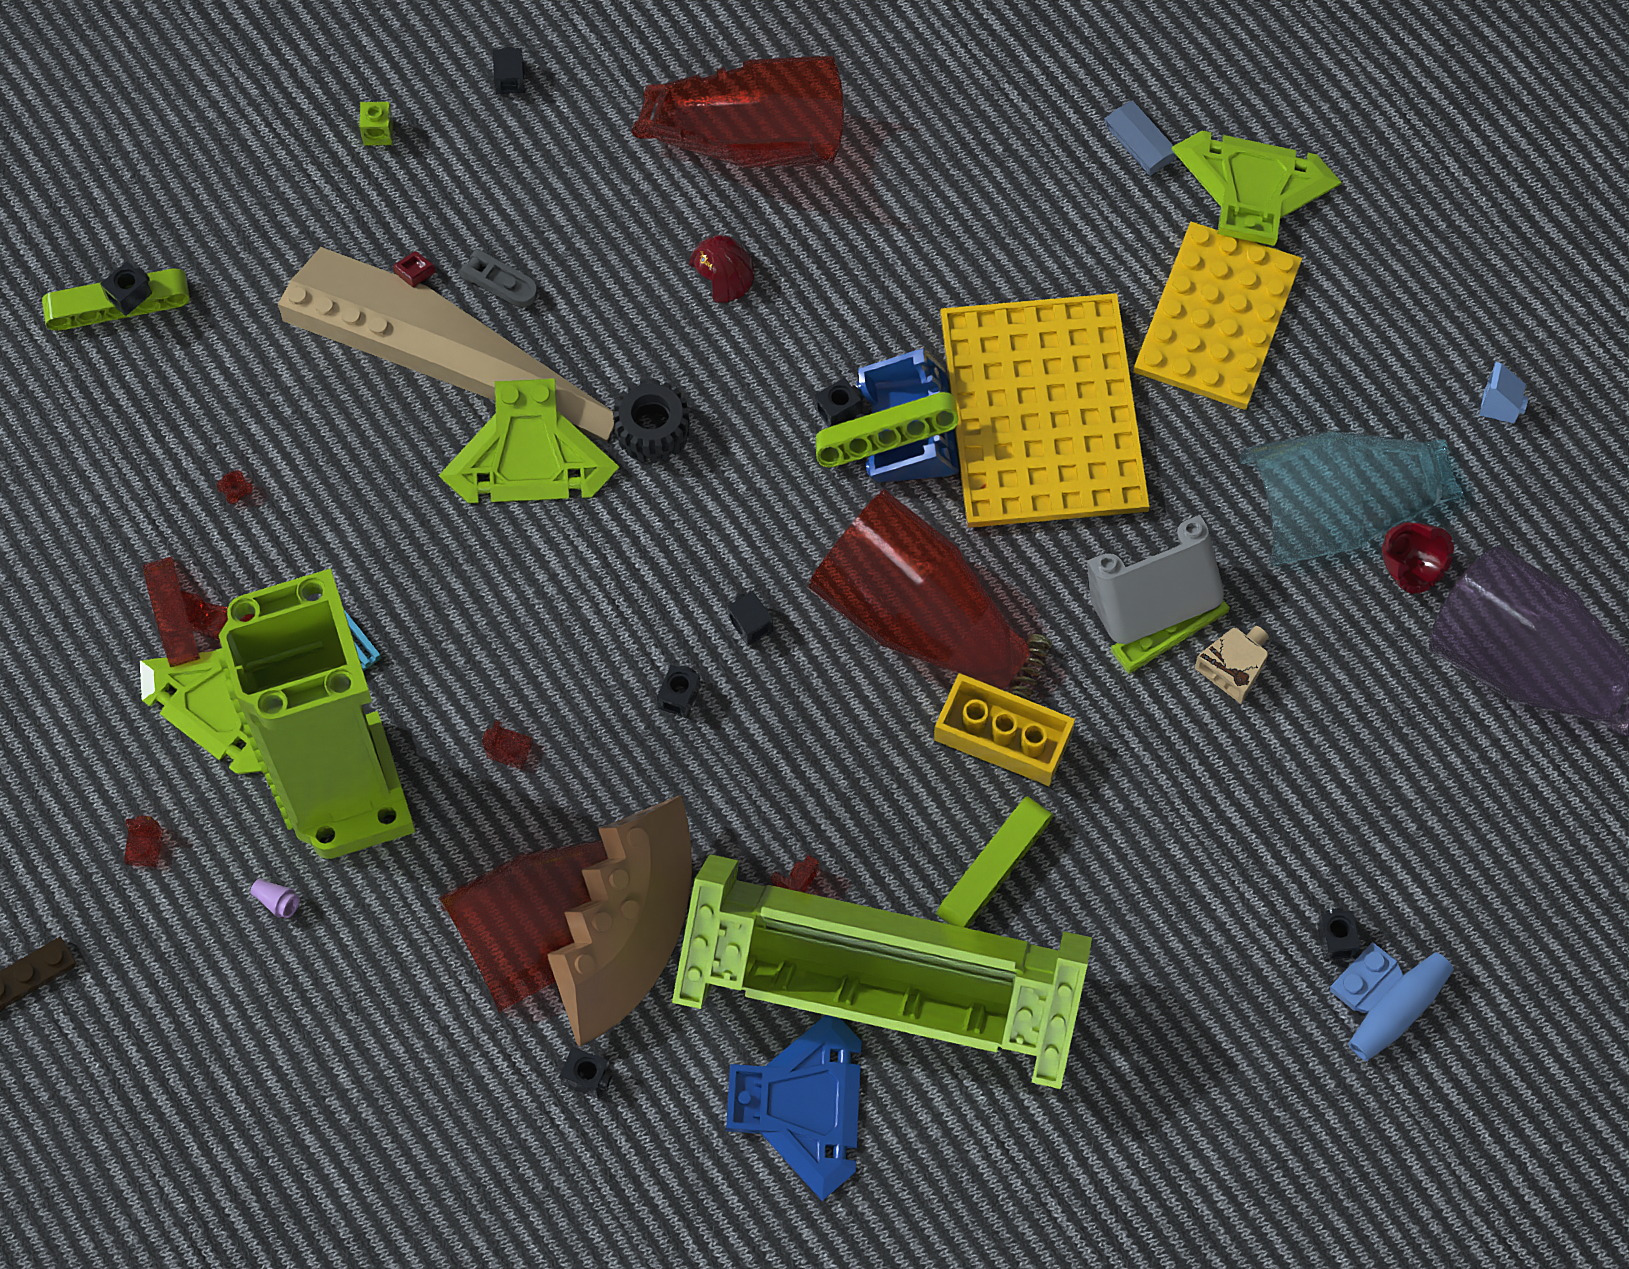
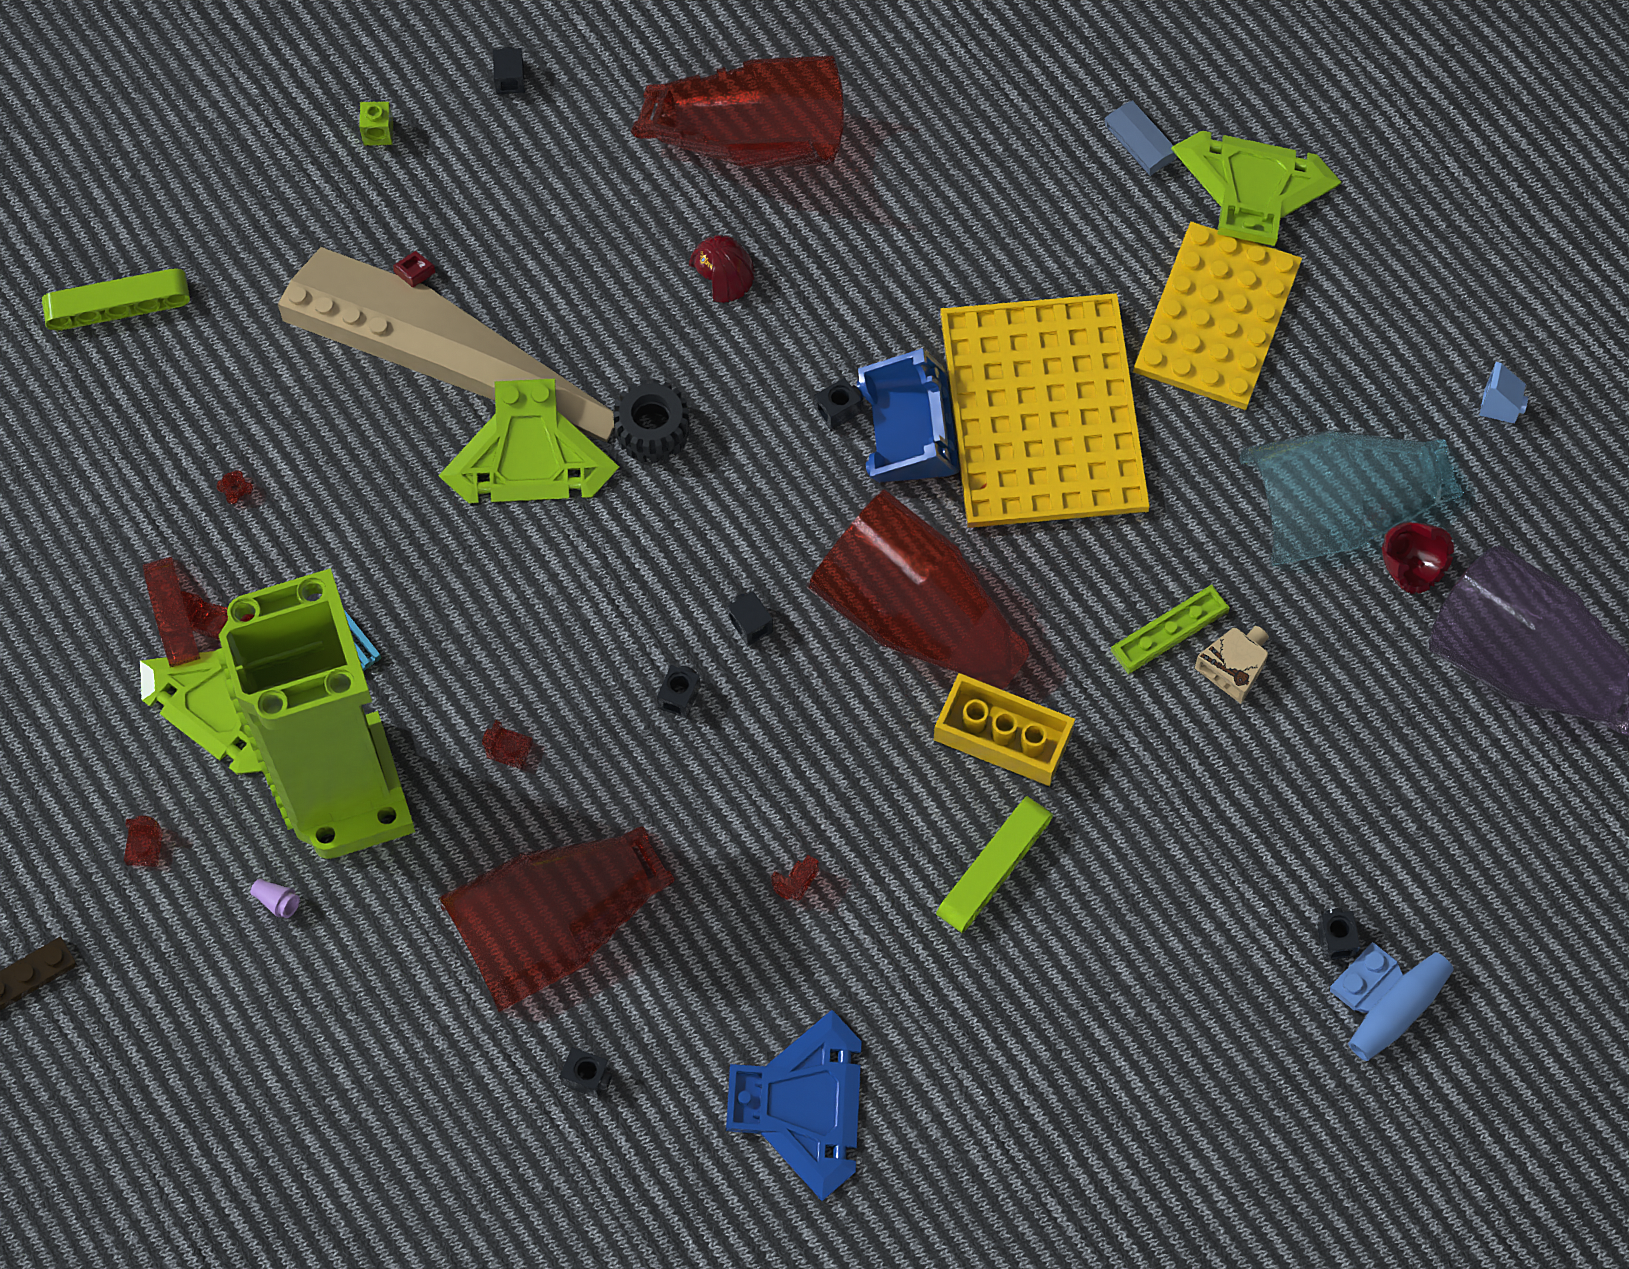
black brick [100,261,152,316] -> none
dark grey plate [458,249,537,307] -> none
medium nougat brick [547,796,692,1046] -> none
lime brick [672,854,1092,1089] -> none
lime beam [815,392,959,468] -> none
olive piece [1008,634,1052,701] -> none
light grey windscreen [1087,515,1224,644] -> none

